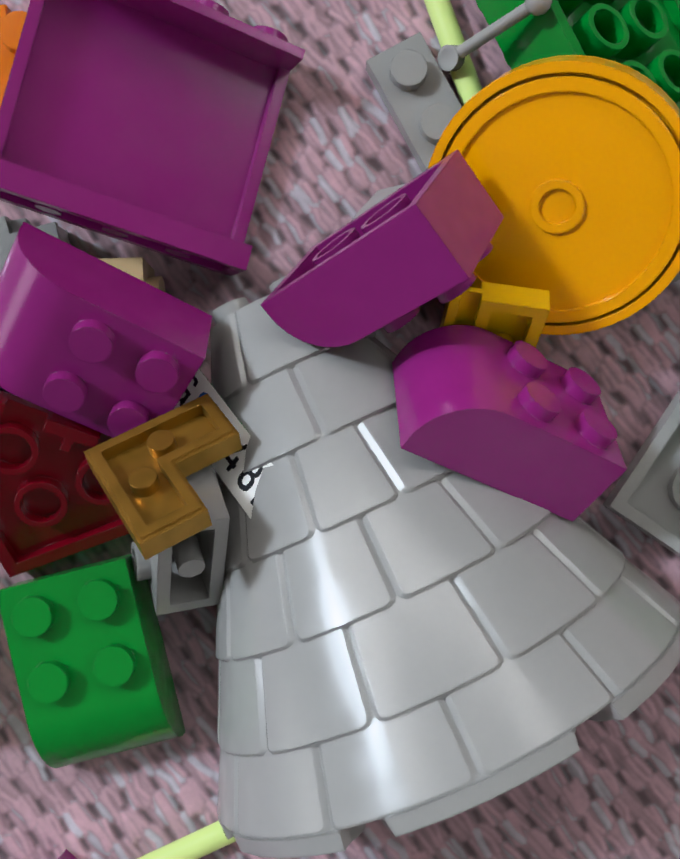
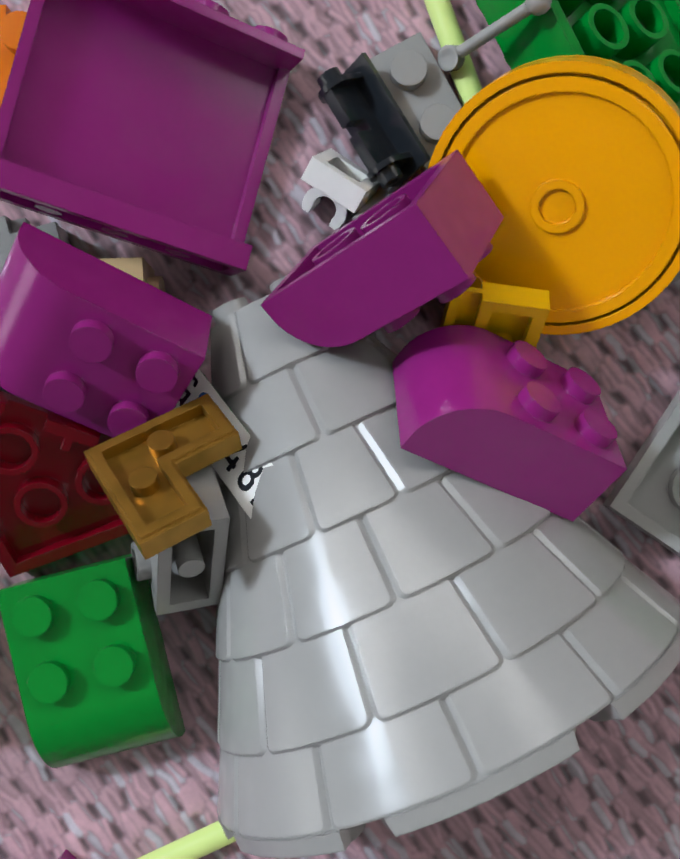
none -> white tile [301,148,380,230]
none -> black hinge [317,53,431,189]

